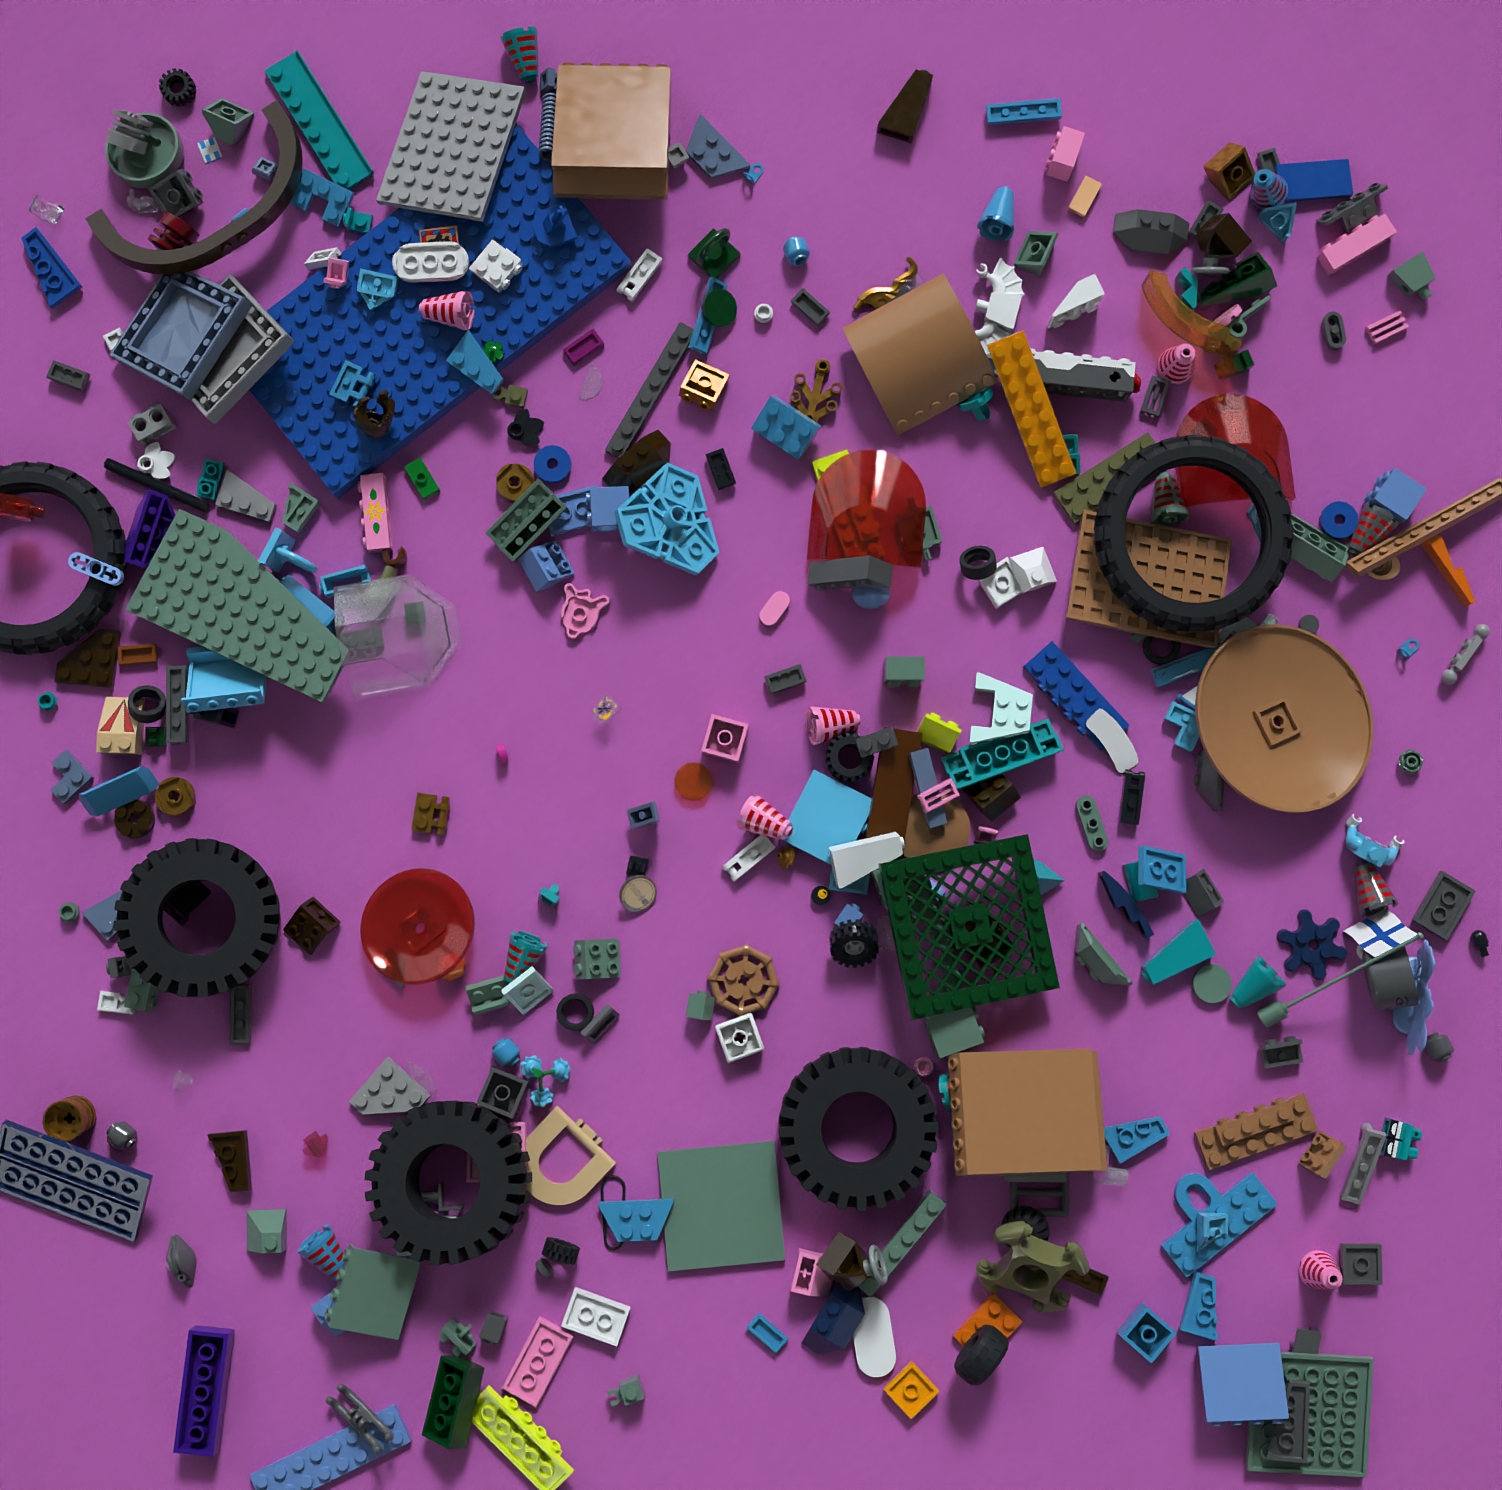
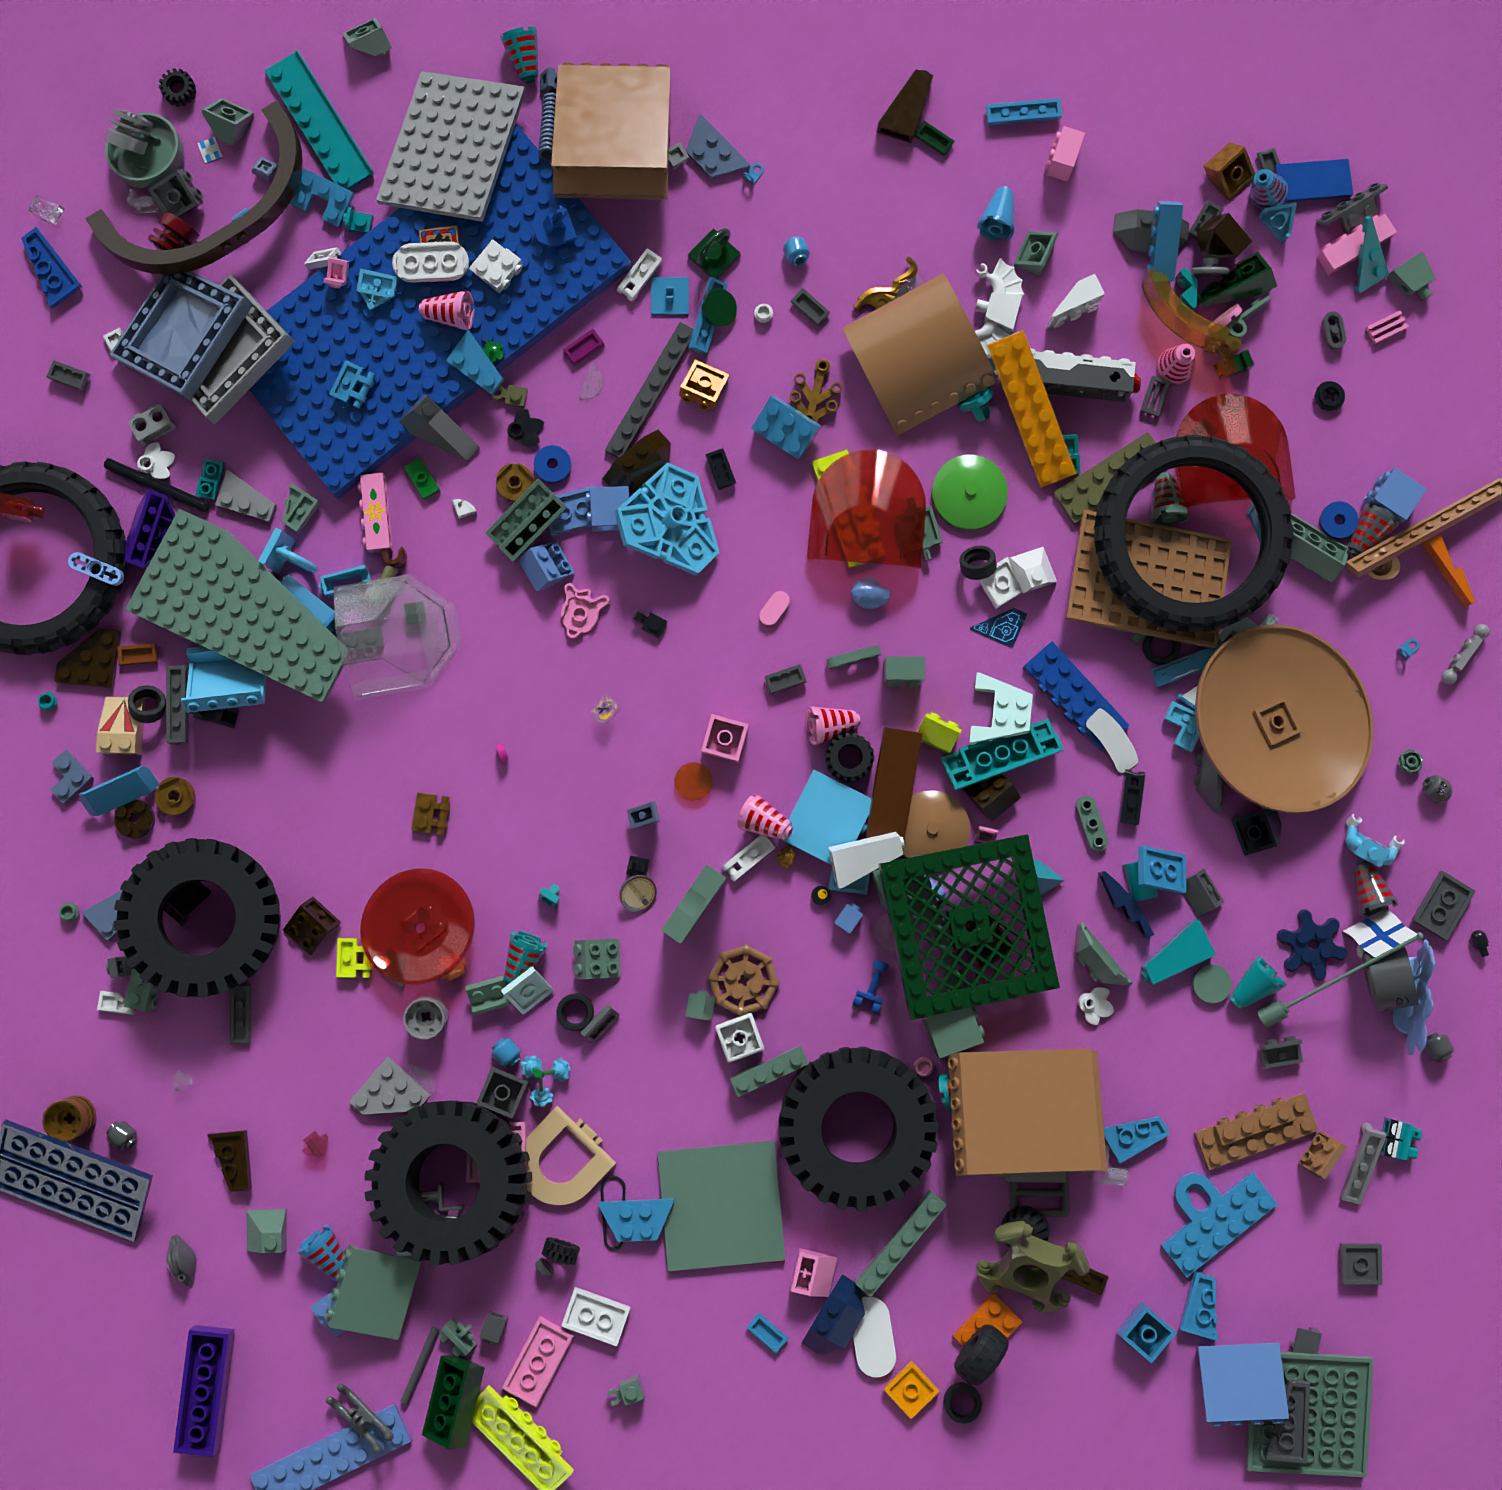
dark green tile [145,726,167,747] -> none
dark brown piece [354,389,395,439] -> none
dark grey wedge [808,556,893,591] -> none
dark brown piece [816,1232,888,1291] -> none
black wheel [829,919,879,968] -> none
dark grey plate [855,727,899,758] -> none
sand blue tile [908,748,948,828] -> none
bright pink tile [917,778,960,813] -> none
light nougat tile [1068,176,1102,218] -> none
medium azure slope [1197,1212,1228,1252] -> none
dark grey tile [1298,615,1319,633] -> none
bright pink cone [1299,1250,1343,1291] -> none
none -> neon yellow plate [336,938,373,978]
none -> sand green slope [342,17,392,56]
none -> dark grey wedge [398,394,480,461]
none -> dark grey bar [400,1326,439,1405]
none -> light grey wheel [403,995,448,1039]
none -> white tile [452,499,477,519]
none -> black plate [633,610,667,639]
none -> dark azure piece [651,277,689,315]
none -> sand green tile [661,864,727,944]
none -> sand green arch [730,1045,809,1097]
none -> sand green beam [826,645,882,669]
none -> blue bar [852,959,889,1014]
none -> dark green tile [914,120,955,156]
none -> bright green dish [932,455,1008,530]
none -> black tyre [943,1382,982,1424]
none -> dark blue sticker [970,608,1027,648]
none -> white plate [1078,987,1114,1025]
none -> dark azure brick [1146,201,1184,282]
none -> black slope [1232,808,1282,856]
none -> black gear [1314,381,1345,412]
none -> teal wing [1355,216,1389,294]
none -> dark grey head [1422,775,1453,803]

